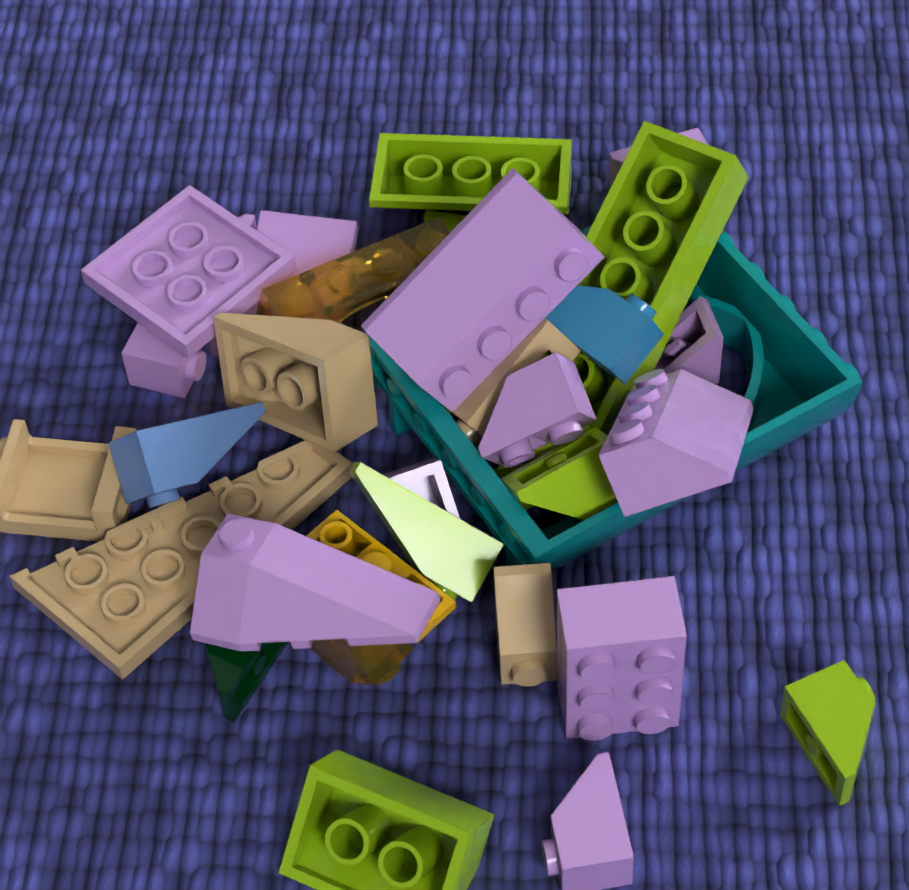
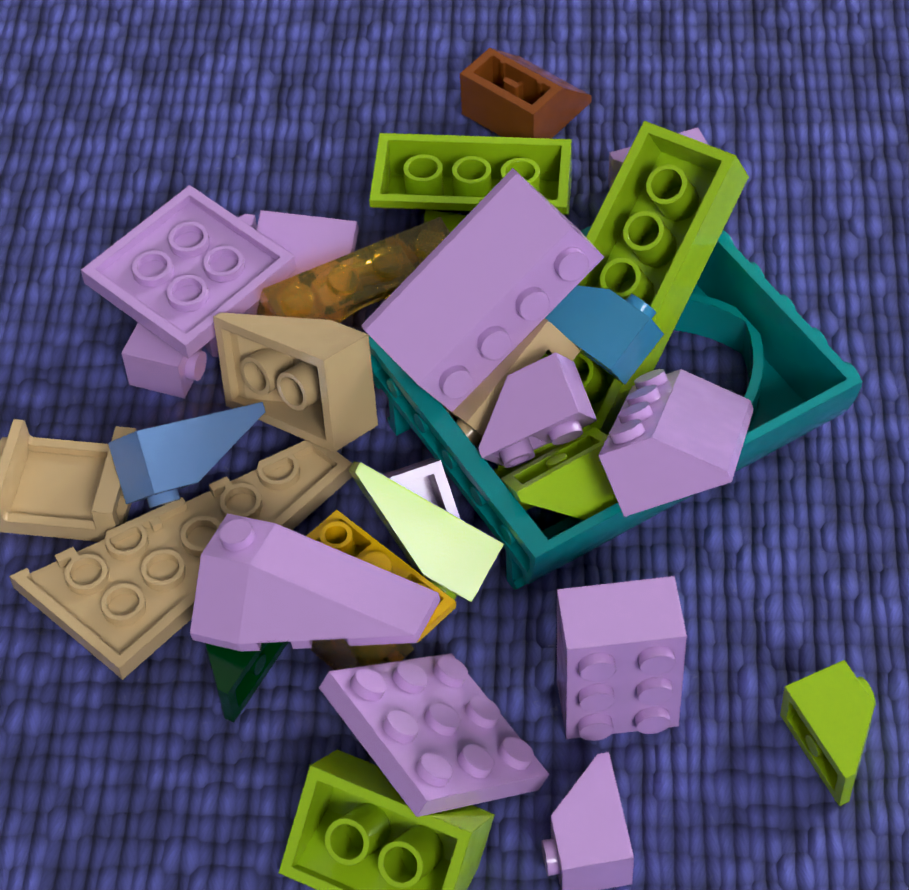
tan slope [493,563,557,687] -> none
lavender slope [654,296,724,384] -> none
none -> lavender plate [319,653,550,817]
none -> dark orange slope [460,48,591,139]

